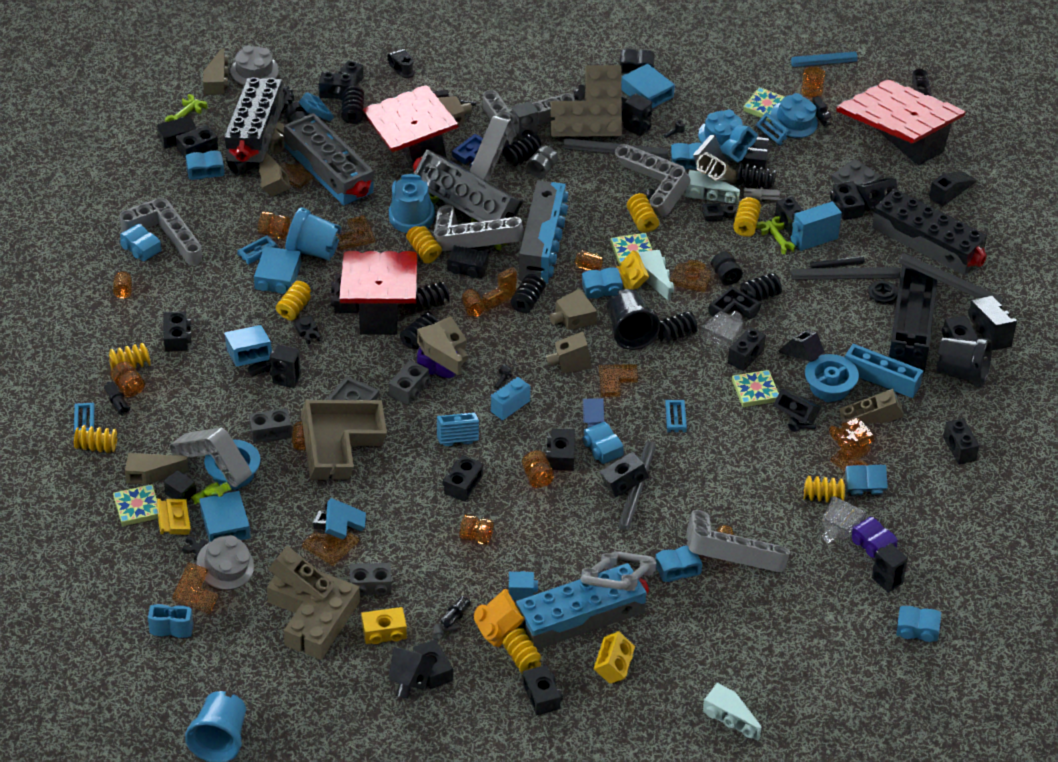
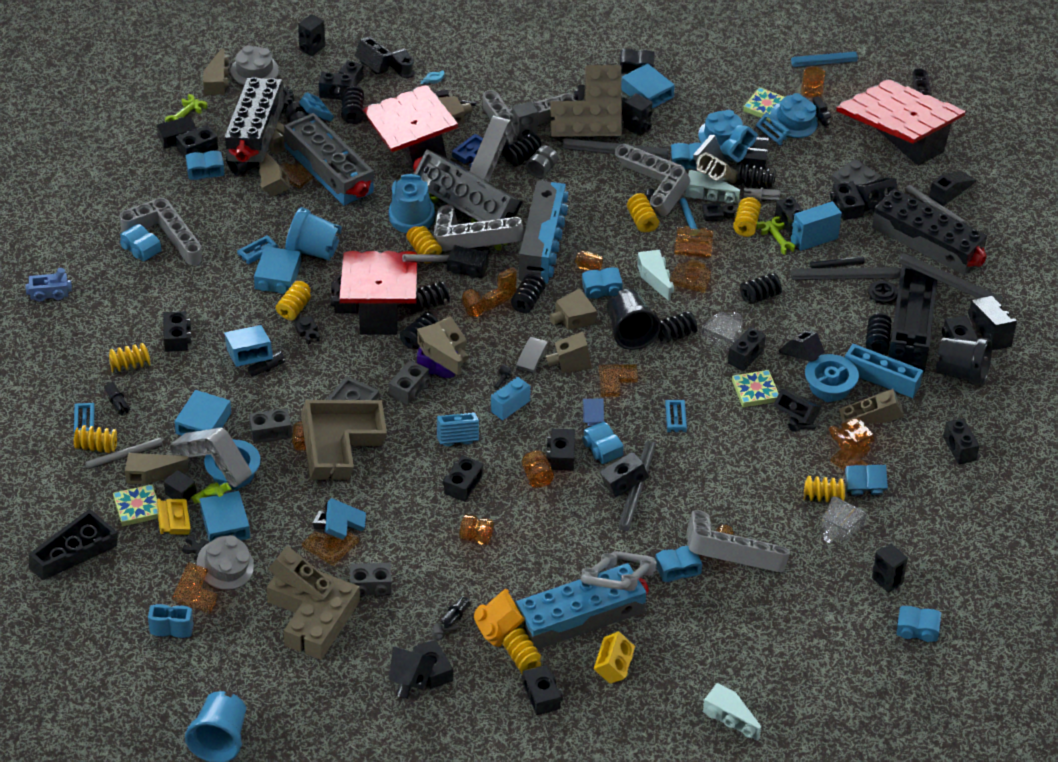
clear orange wheel [111,361,145,397] -> none
clear orange brick [113,271,132,298] -> none
clear orange wheel [258,211,290,239] -> none
black brick [269,345,301,388] -> none
clear orange tile [336,215,376,250] -> none
yellow brick [361,607,407,644] -> none
dark azure brick [509,571,538,600] -> none
tile [610,233,653,266] -> none
yellow plate [616,250,649,290] -> none
black hand [663,120,686,138] -> none
black brick [708,286,761,321] -> none
black wheel [711,251,743,286] -> none
dark purple brick [852,517,898,558] -> none
none -> medium blue brick [26,268,72,302]
none -> black wedge [29,508,118,580]
none -> light grey piece [85,438,163,469]
none -> dark azure brick [174,390,231,436]
none -> black brick [298,14,325,57]
none -> black brick [354,37,393,74]
none -> light grey piece [402,254,449,262]
none -> medium azure piece [420,70,444,84]
none -> light grey slope [516,337,549,373]
none -> clear orange plate [674,226,714,258]
none -> dark azure piece [679,198,700,239]
none -> black piece [865,313,892,354]
none -> light grey piece [906,185,965,224]

